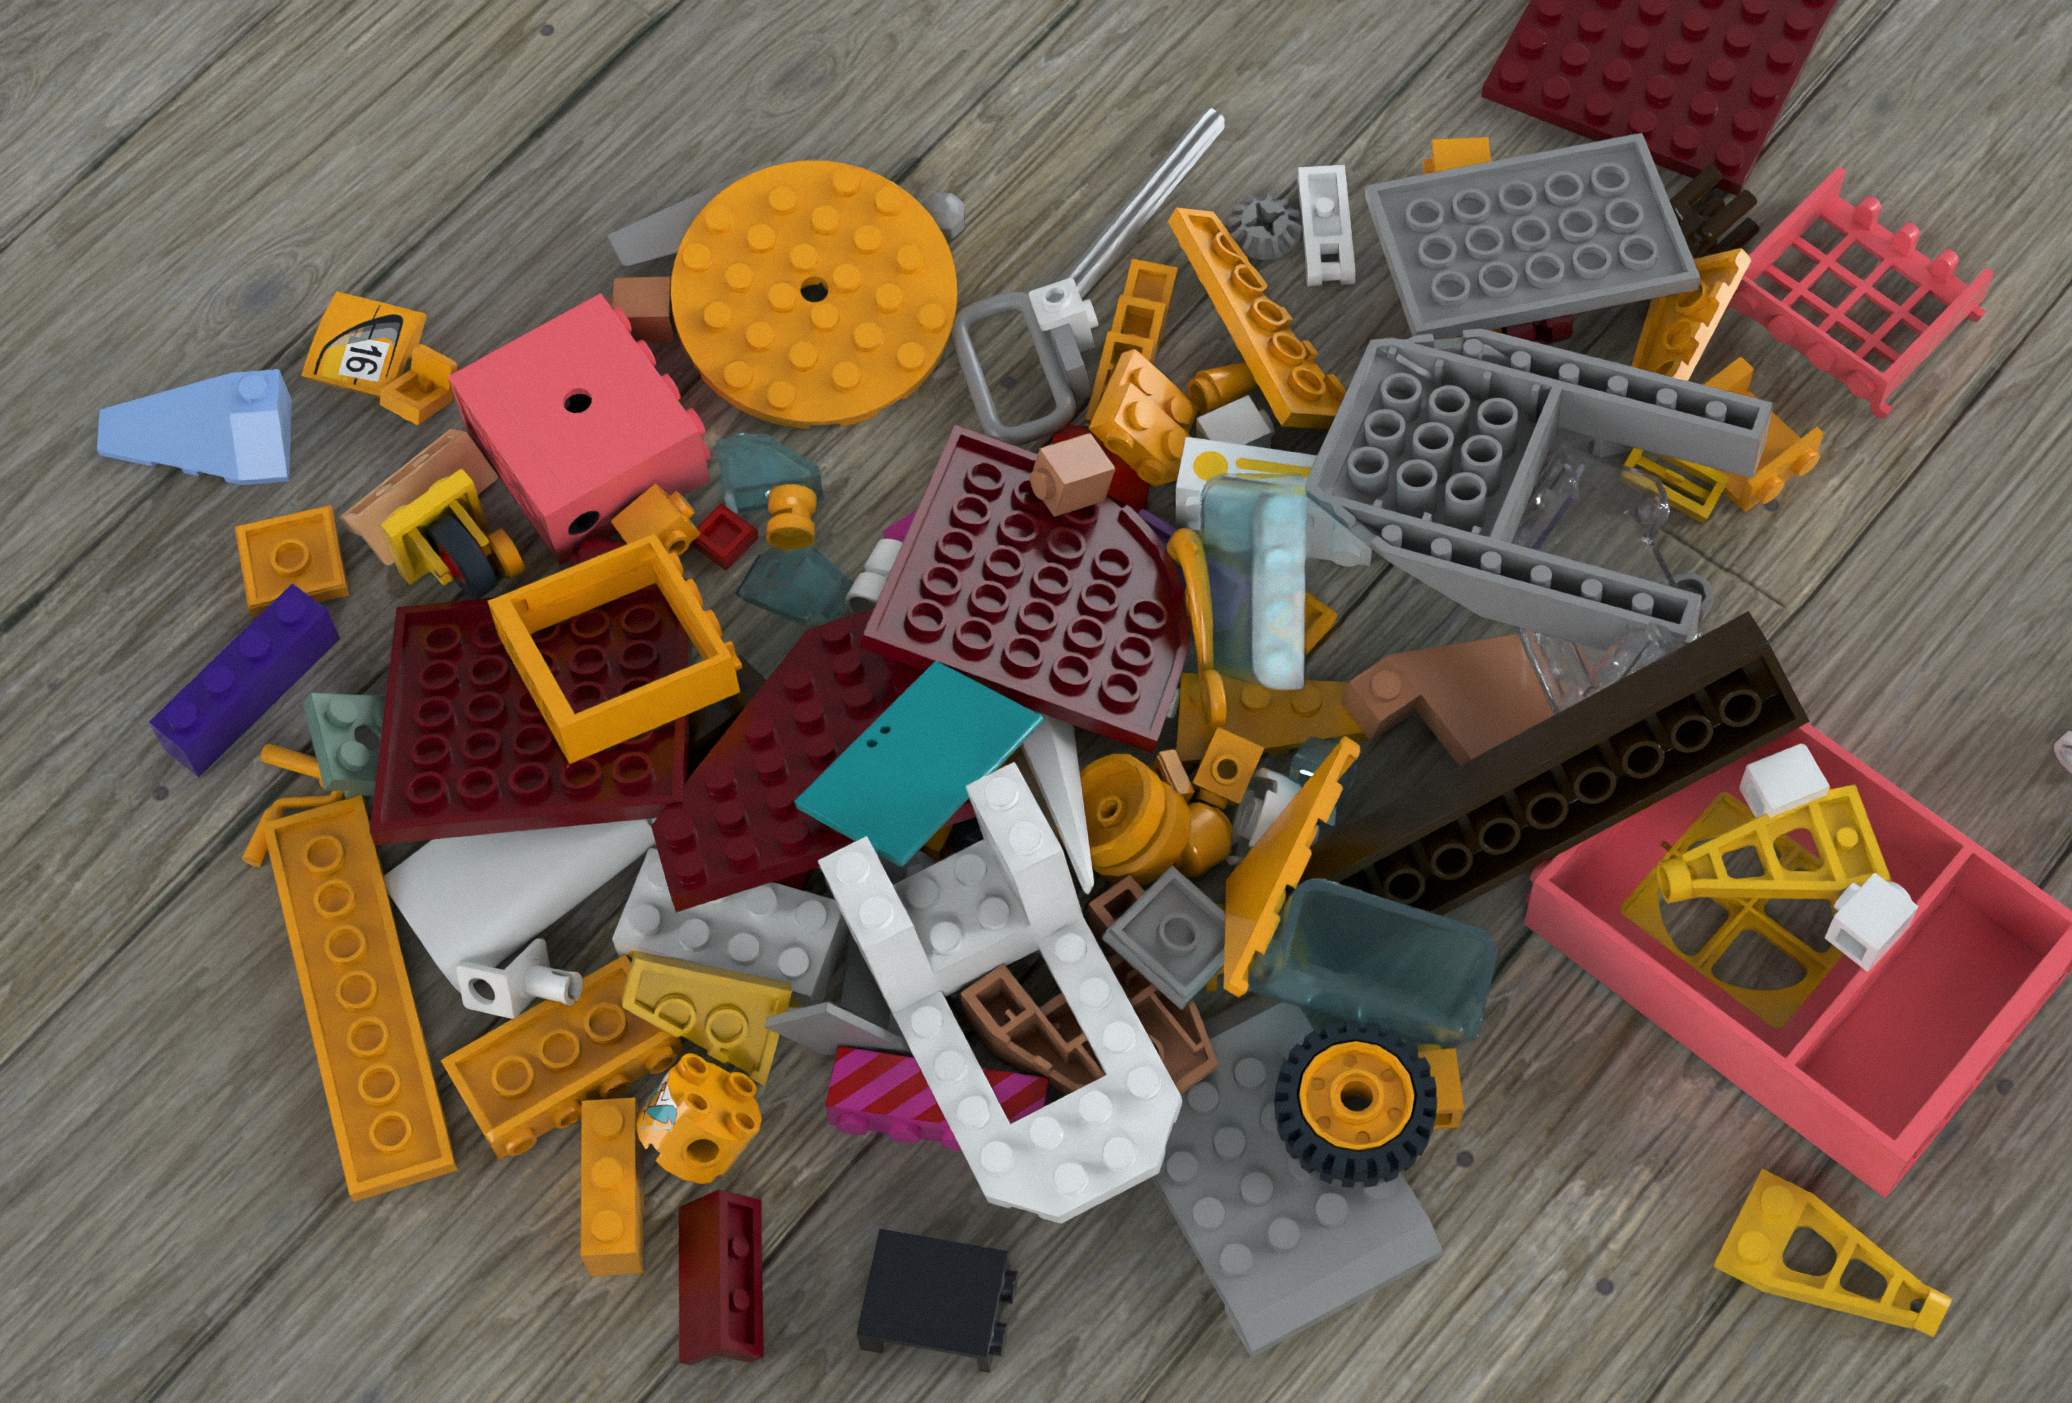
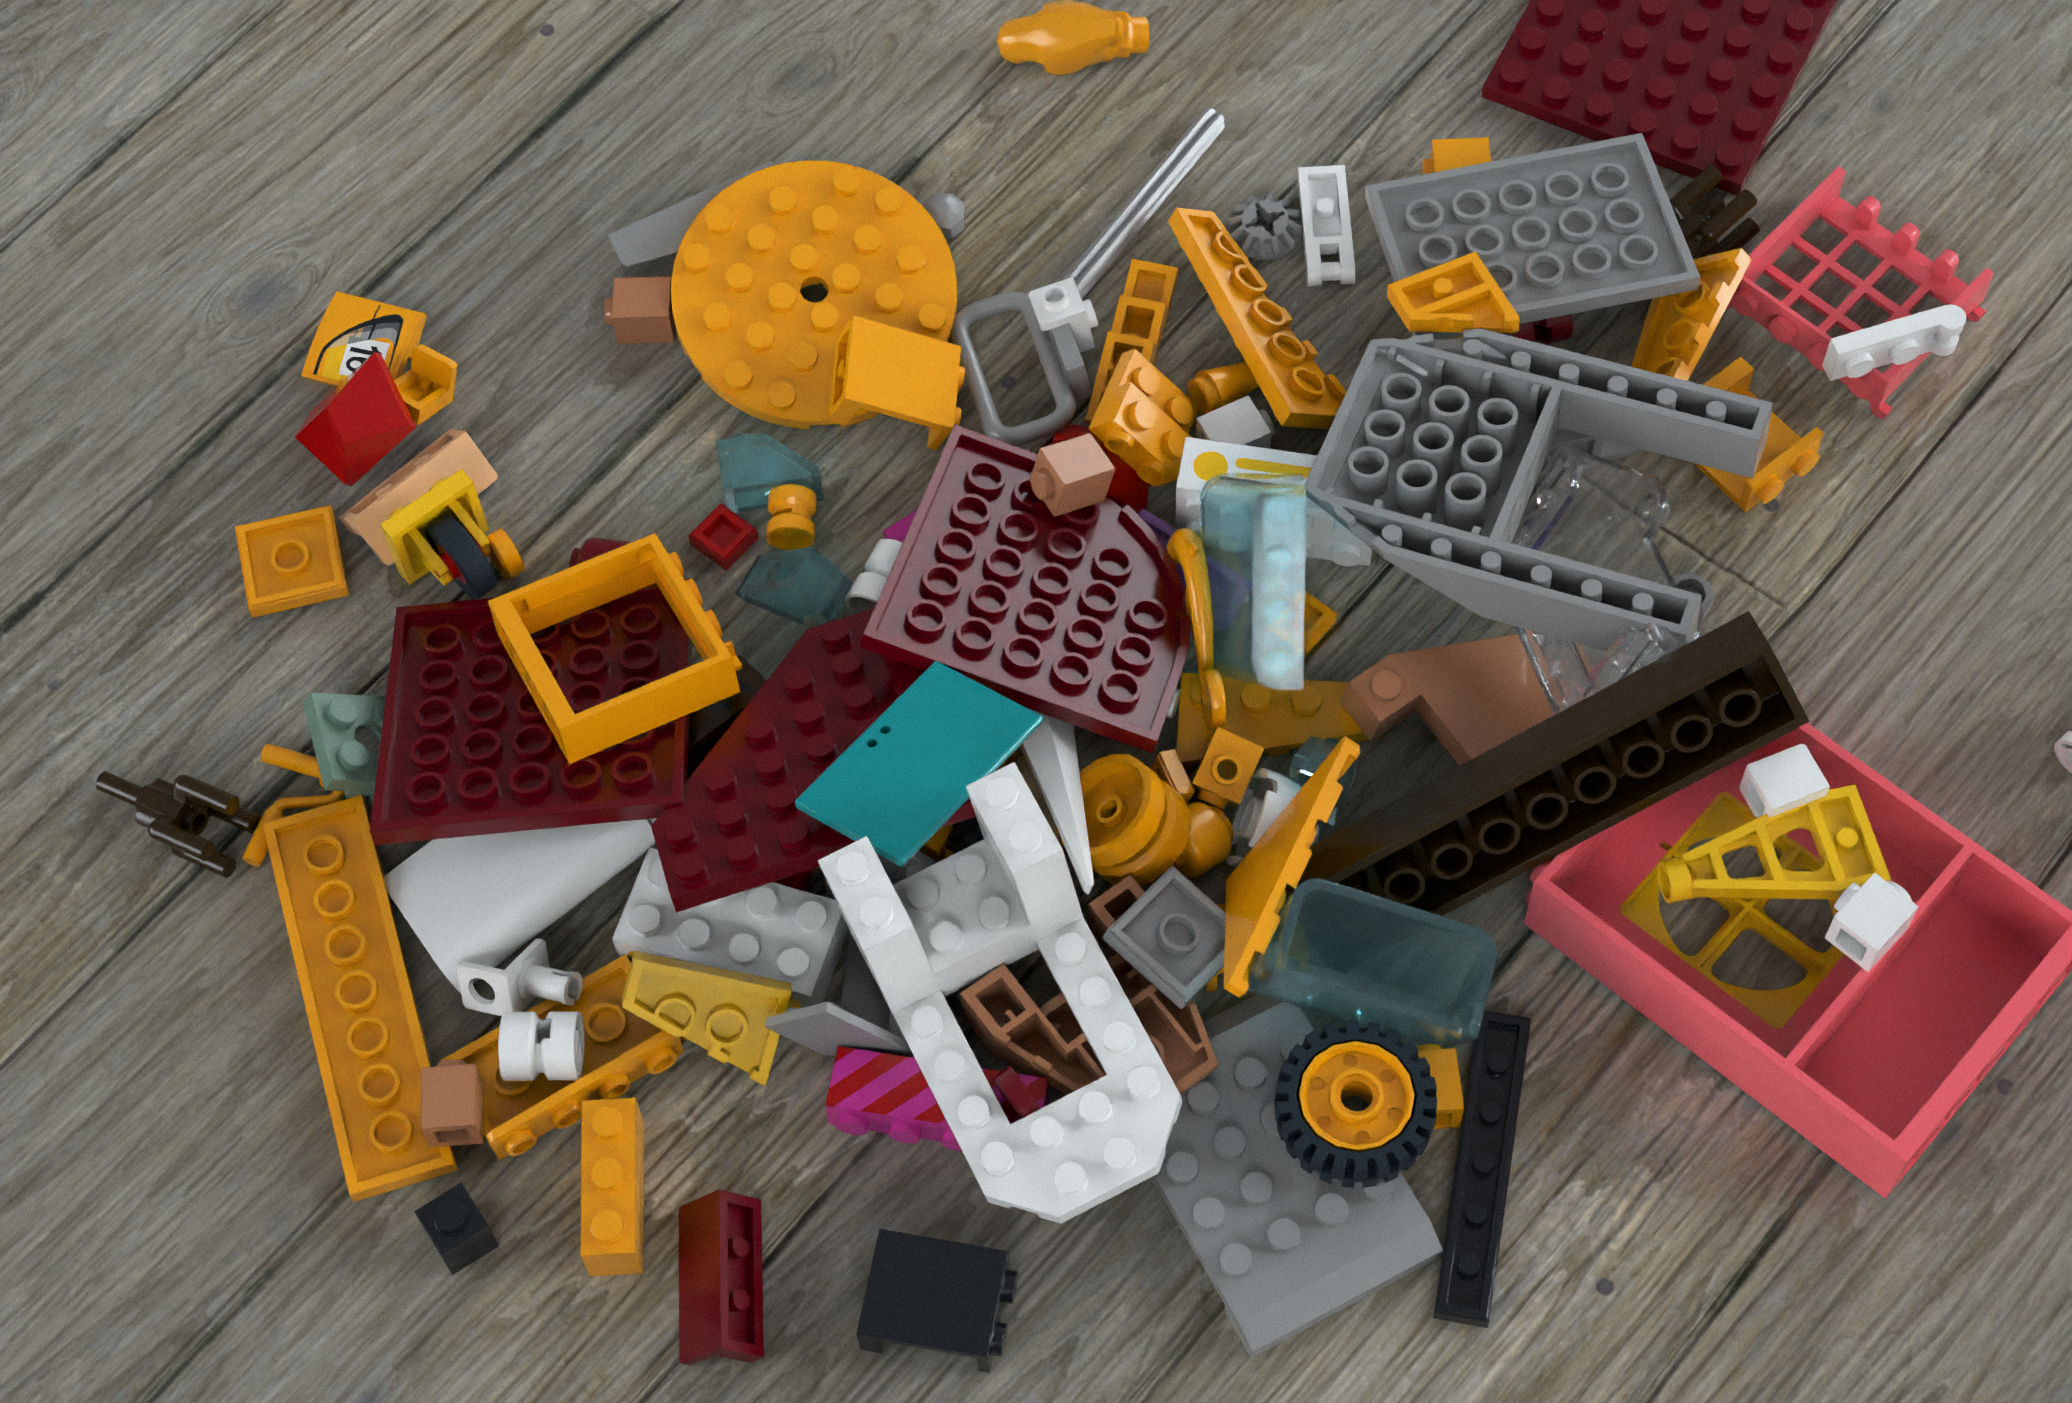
light blue wedge [97,369,292,485] -> none
dark purple brick [149,583,340,777] -> none
coral gear [448,293,711,566] -> none
light orange brick [611,483,701,556] -> none
light orange brick [636,1053,762,1184] -> none
yellow tile [1617,448,1730,524] -> none
yellow plate [1713,1169,1952,1338] -> none
none -> dark brown plant [96,771,261,878]
none -> red slope [295,352,416,487]
none -> black brick [414,1182,499,1275]
none -> nougat brick [421,1059,484,1148]
none -> white wheel [498,1012,585,1081]
none -> light orange panel [828,315,965,451]
none -> dark red tile [993,1066,1041,1119]
none -> light orange animal [996,0,1150,75]
none -> light orange wing [1387,251,1520,333]
none -> black tile [1433,1009,1531,1328]
none -> white plate [1822,304,1967,381]

